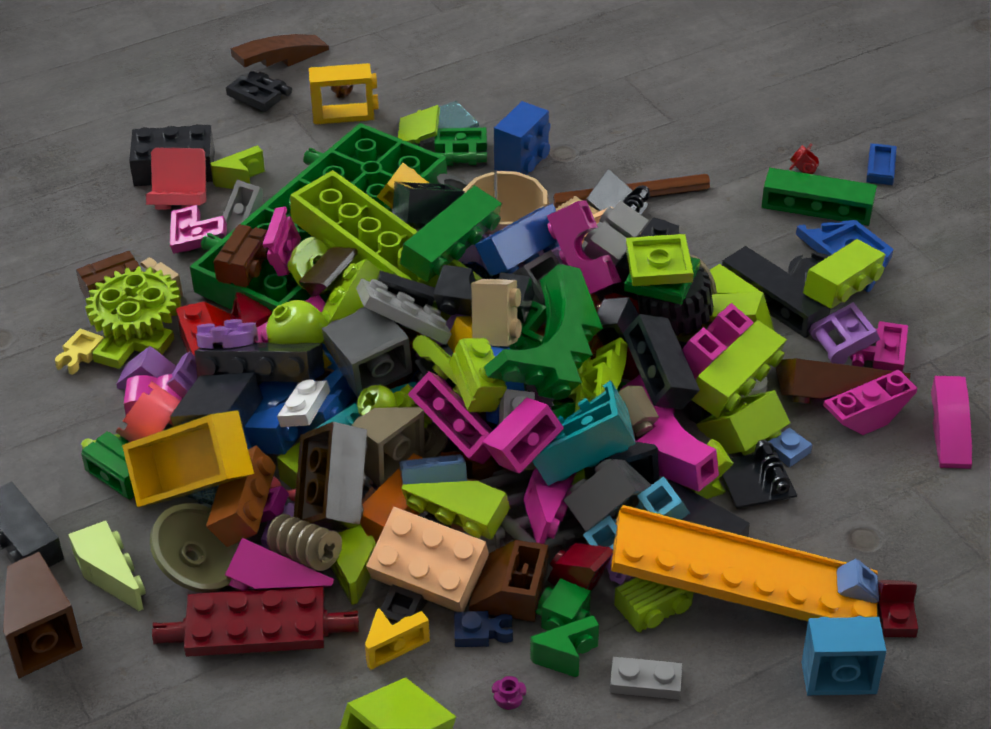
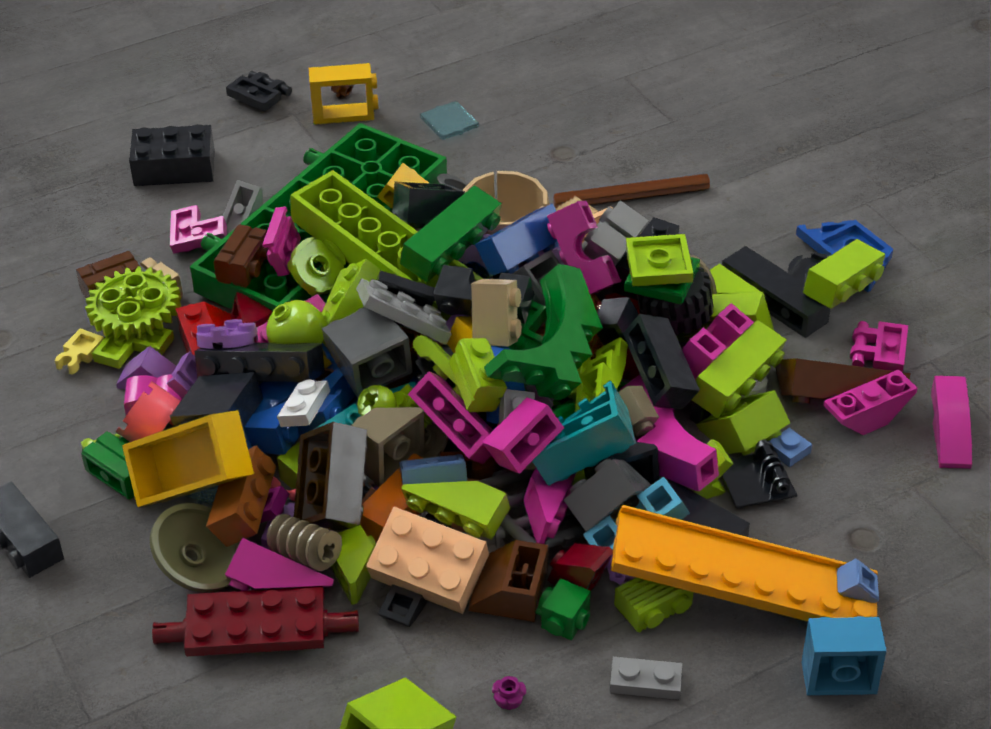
reddish brown slope [3,552,83,678] -> none
yellowish green slope [68,521,146,611] -> none
coral bracket [146,148,206,210] -> none
lime slope [210,145,265,189] -> none
reddish brown slope [231,34,329,68] -> none
dark brown slope [299,247,358,297] -> none
yellow slope [365,608,430,670] -> none
lime piece [398,105,440,144] -> none
green plate [435,127,487,166] -> none
dark blue plate [454,611,513,647] -> none
blue brick [494,101,551,175] -> none
green slope [530,615,599,677] -> none
hinge [586,169,650,215] -> none
green brick [761,167,877,226] -> none
red hinge [789,143,819,174] -> none
medium lavender plate [809,302,880,364] -> none
blue tile [866,143,897,185] -> none
dark red slope [877,580,918,638] -> none

